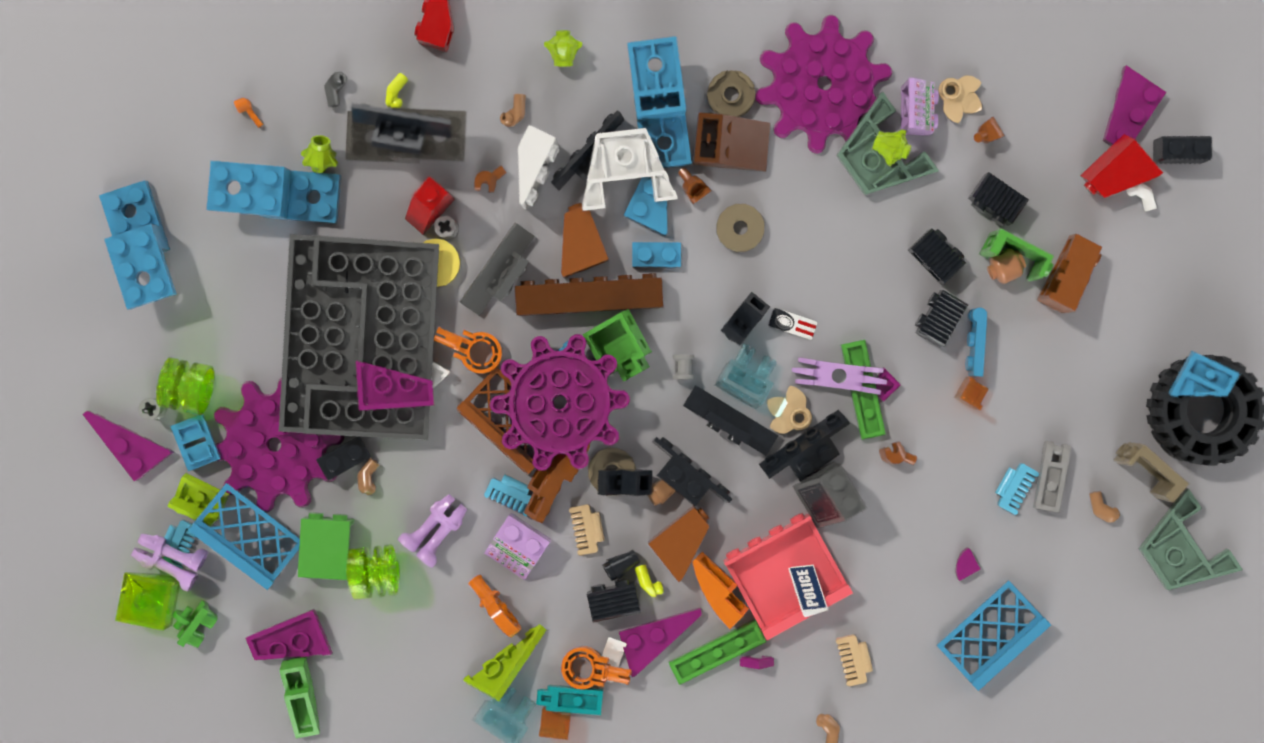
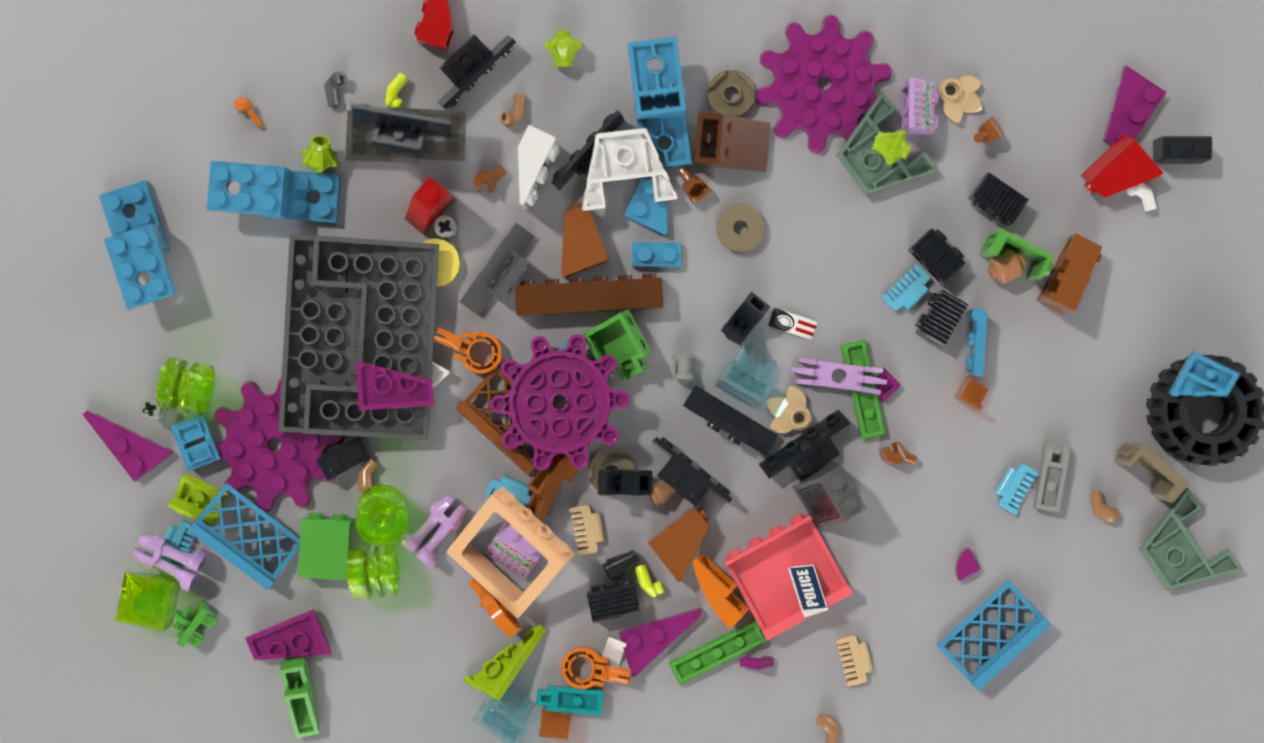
none -> clear neon green wheel [356,484,409,547]
none -> black bracket [438,34,516,110]
none -> light nougat piece [446,486,575,619]
none -> medium azure piece [882,264,930,311]

